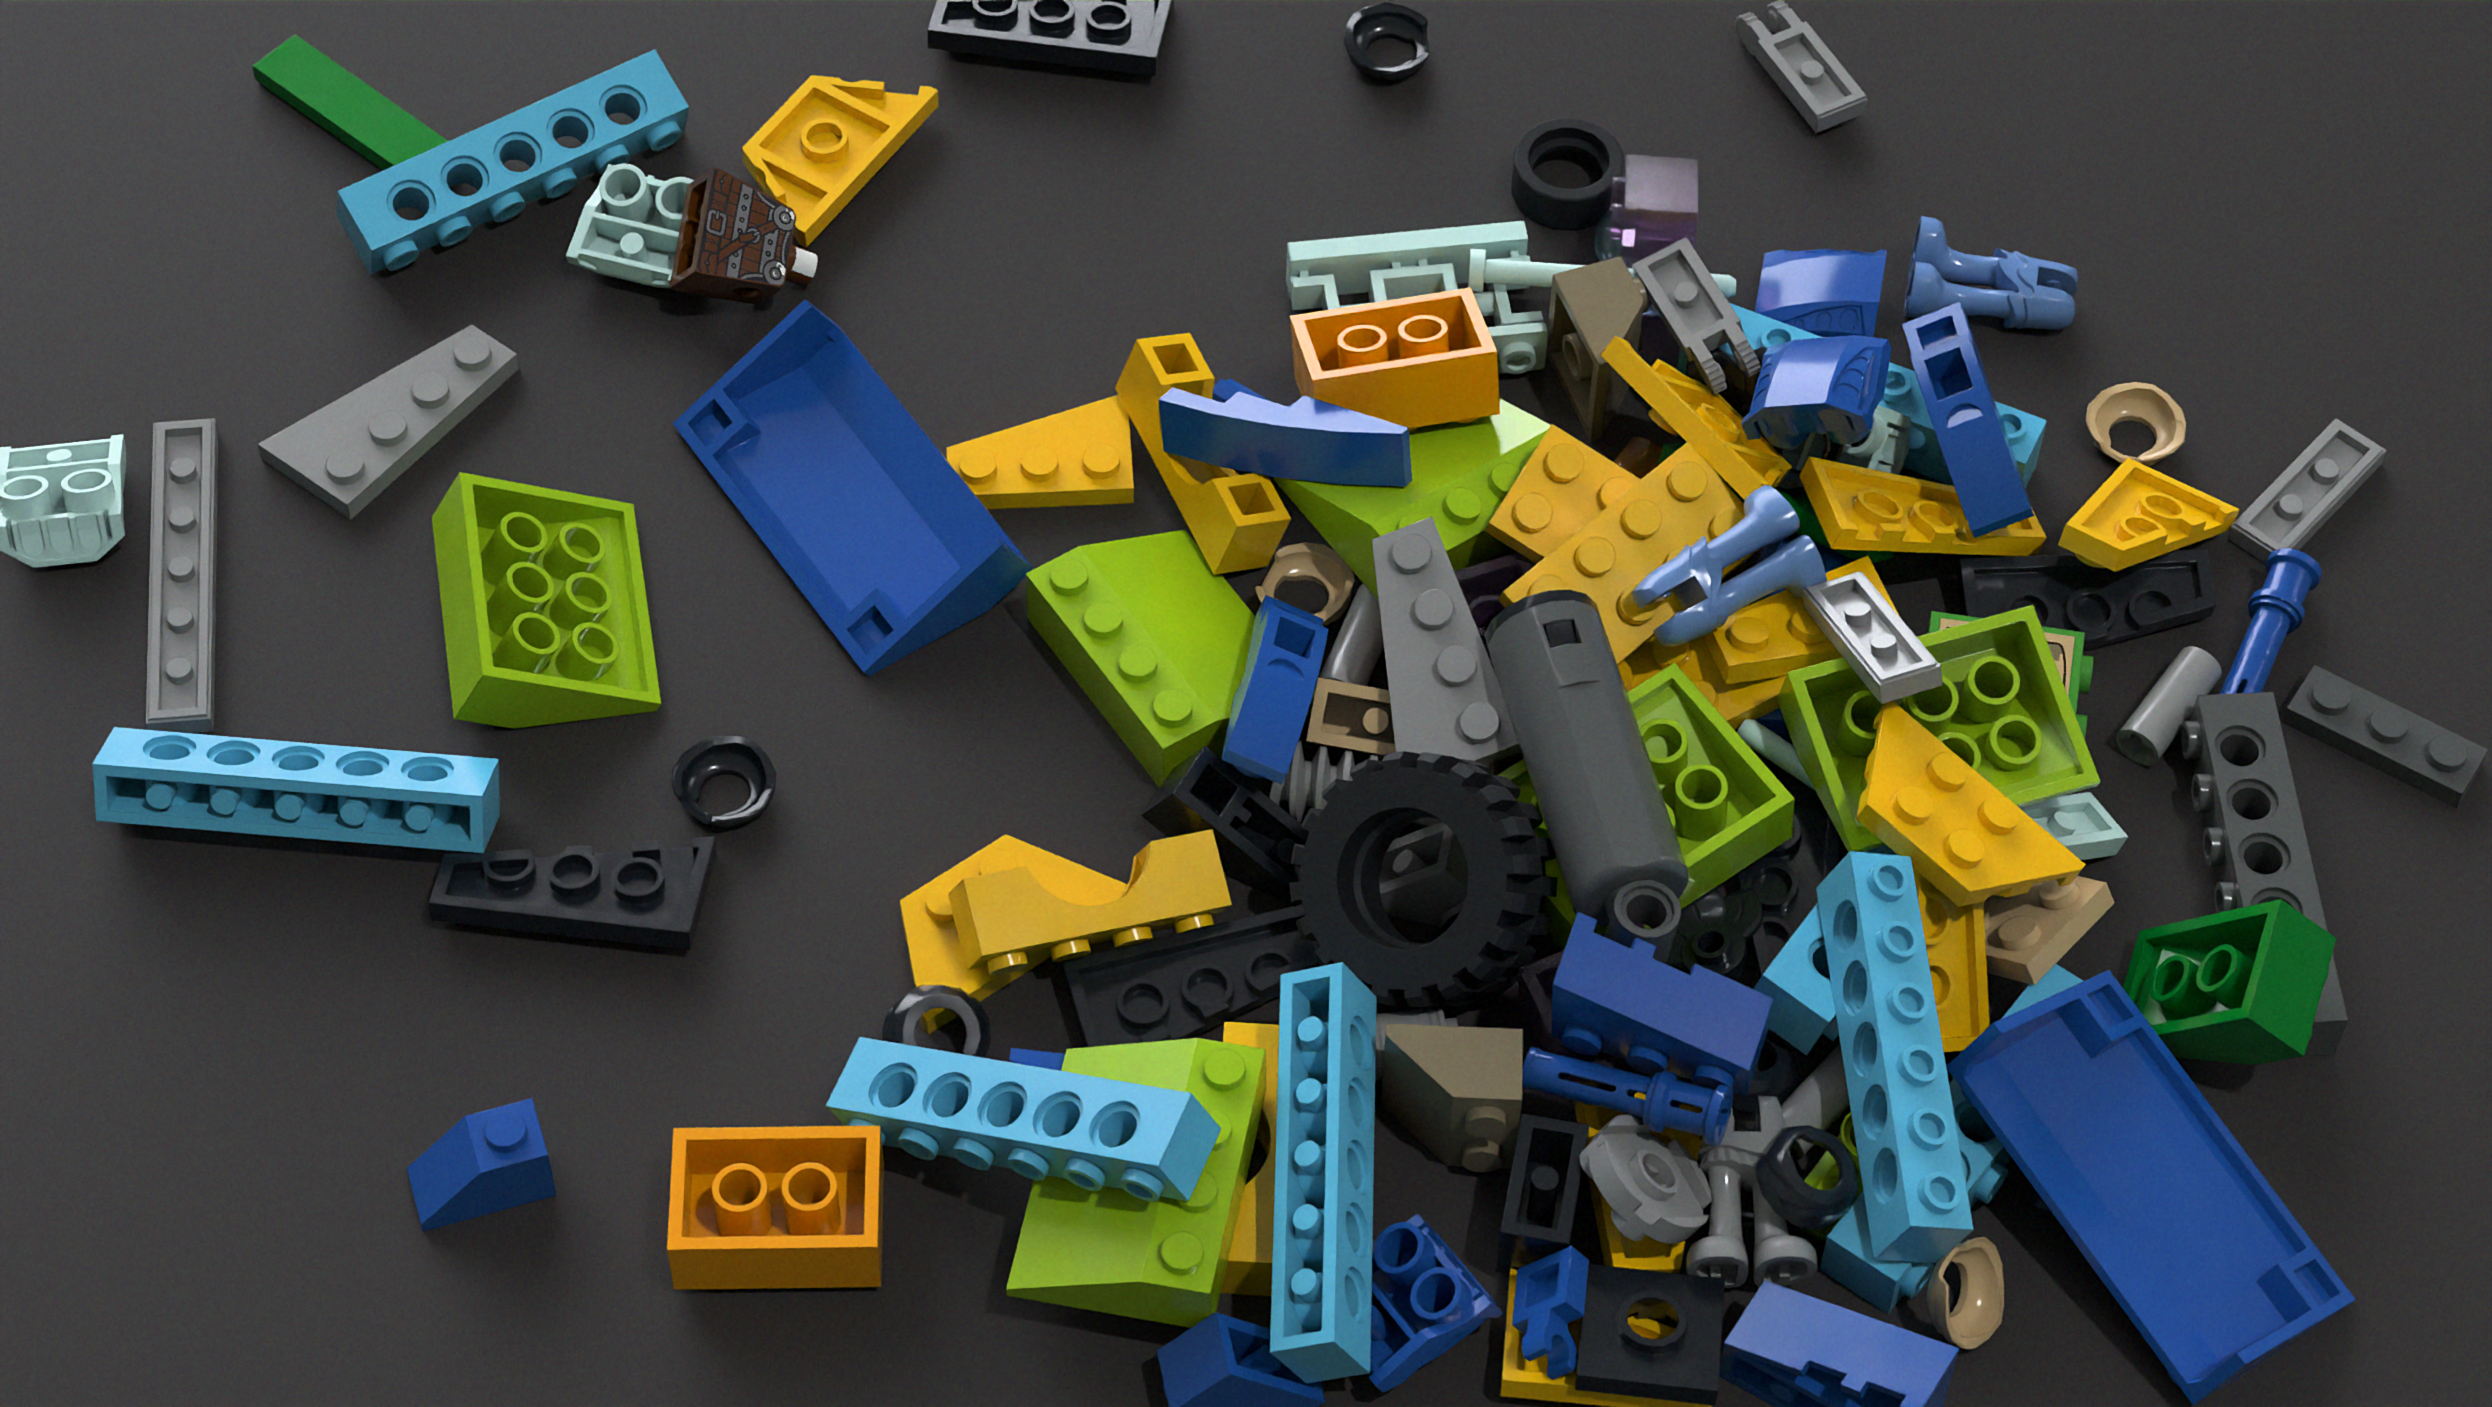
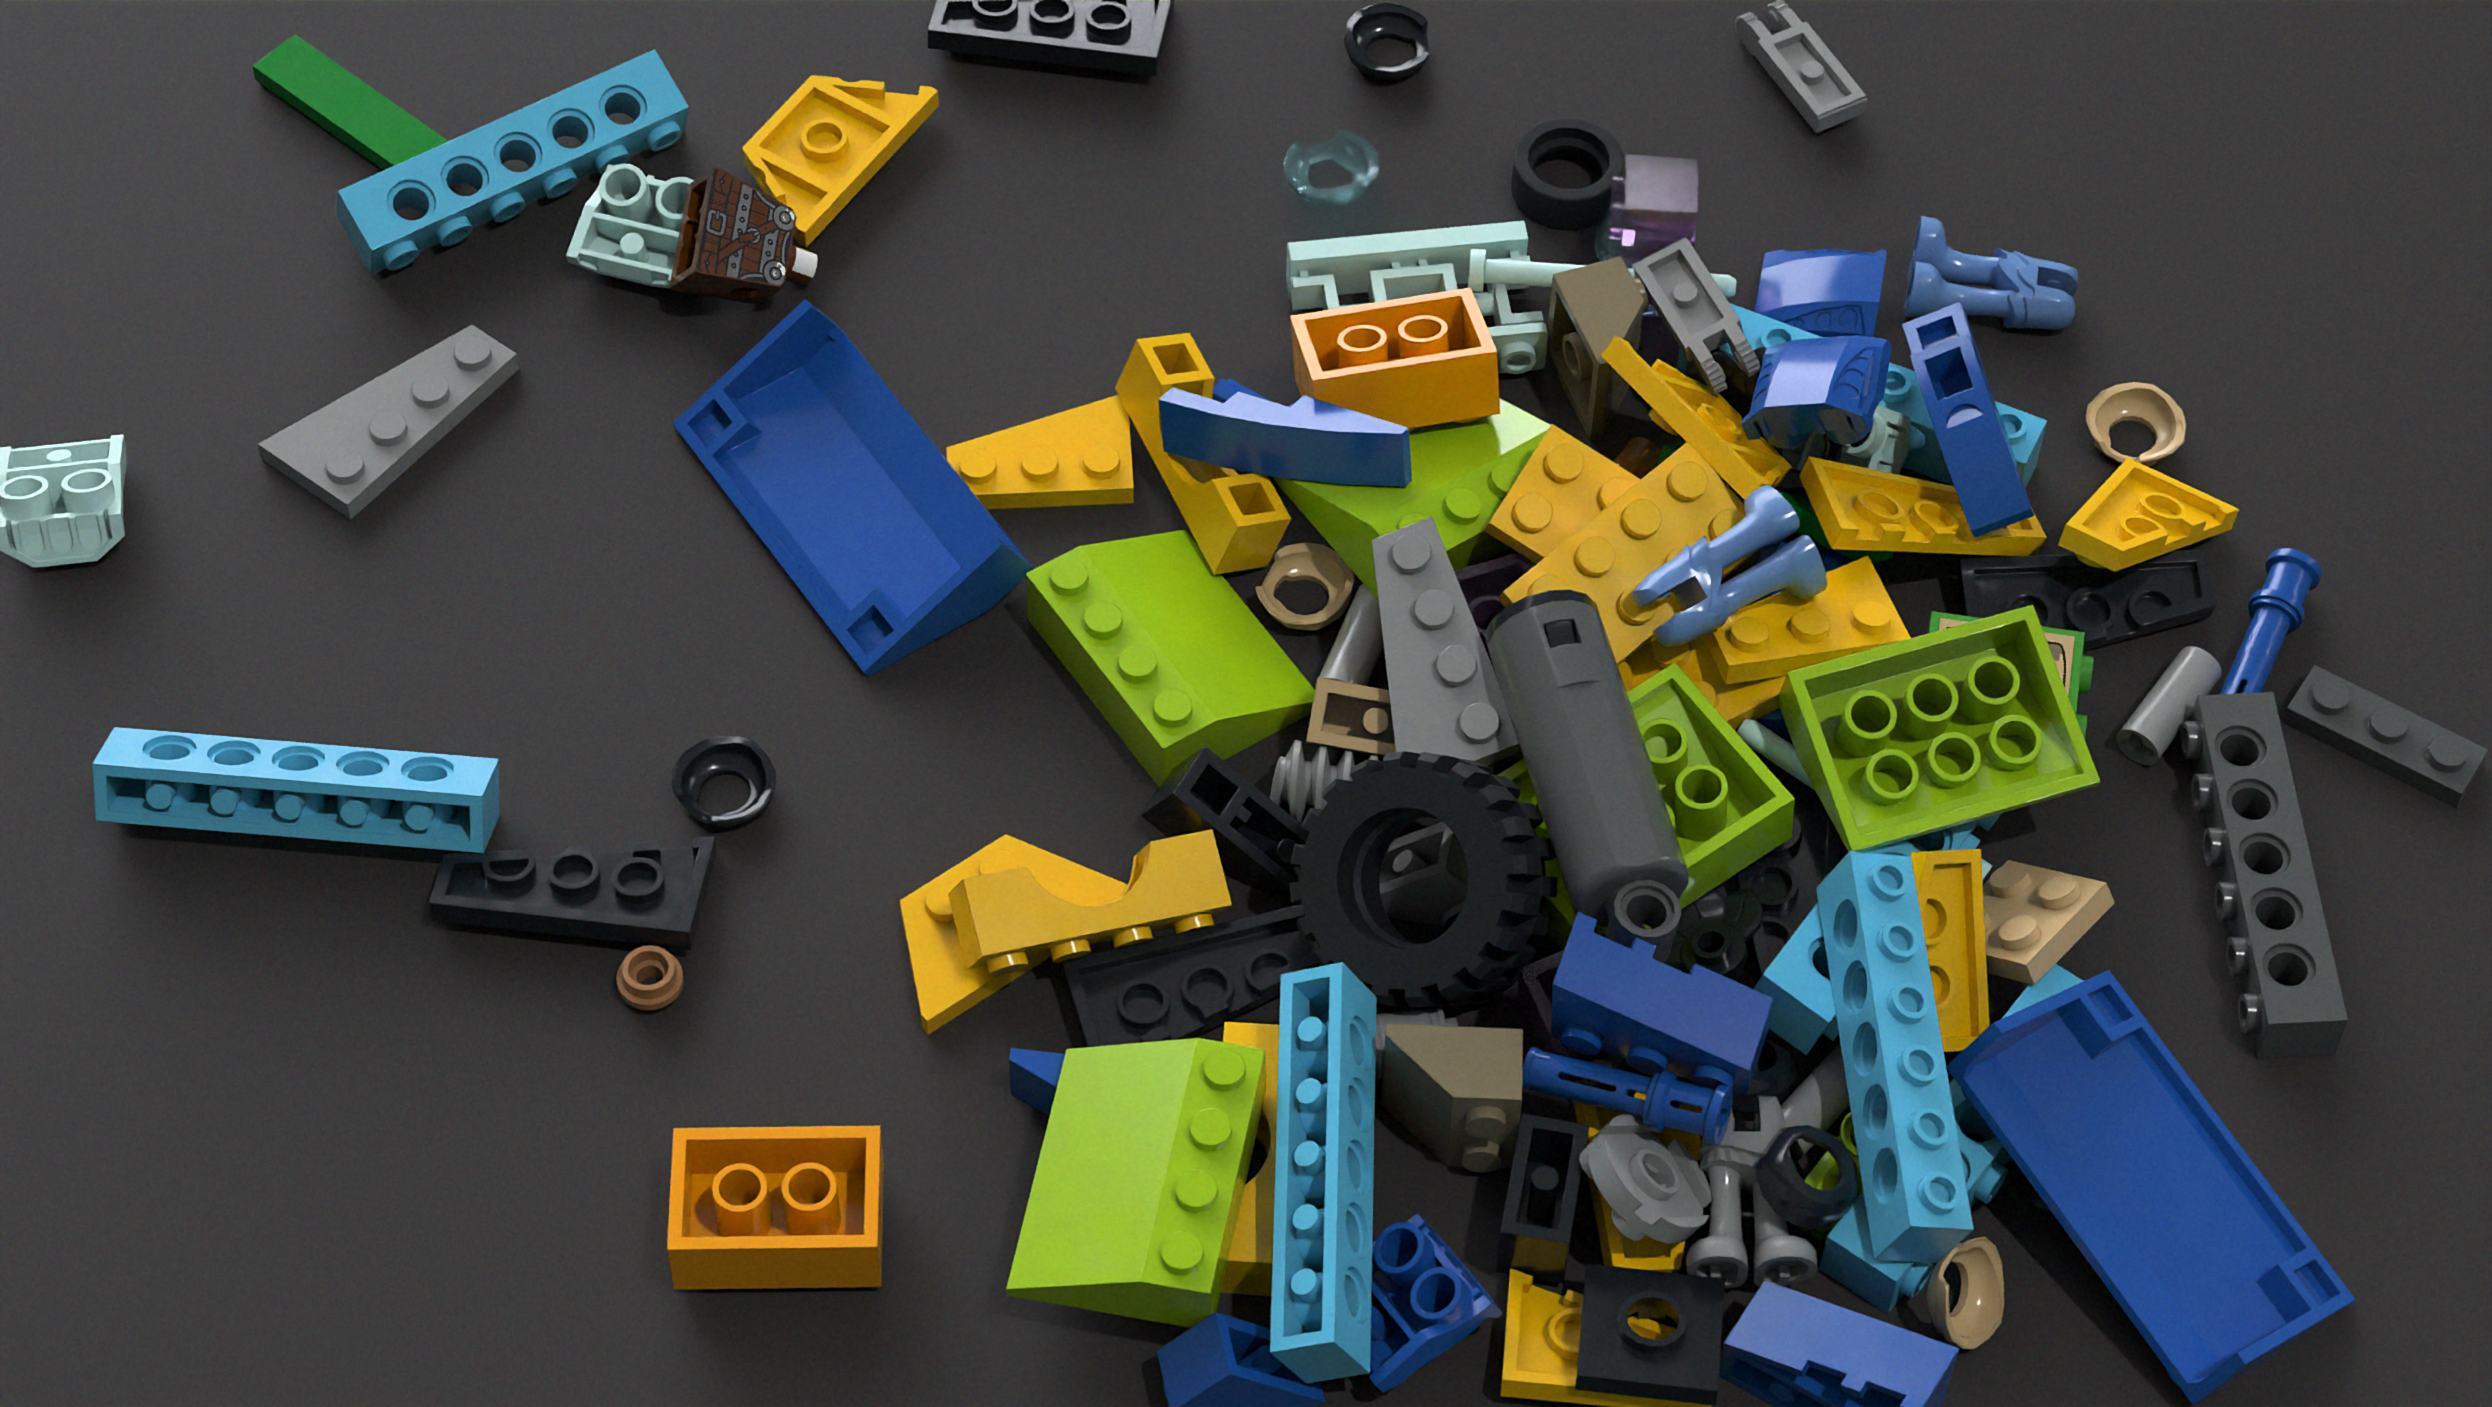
light grey tile [146,418,219,733] -> none
blue slope [407,1098,557,1232] -> none
lime slope [432,472,661,729] -> none
medium azure brick [826,1037,1221,1202] -> none
black piece [882,984,991,1058] -> none
blue slope [1221,595,1329,785] -> none
blue plate [1512,1246,1589,1380] -> none
light grey tile [1802,571,1942,704] -> none
yellow wing [1856,701,2086,907] -> none
light aqua plate [2020,792,2128,860] -> none
green slope [2123,899,2336,1065] -> none
light grey tile [2227,418,2387,564] -> none
none -> medium nougat plate [617,945,684,1010]
none -> clear light blue piece [1283,130,1380,208]

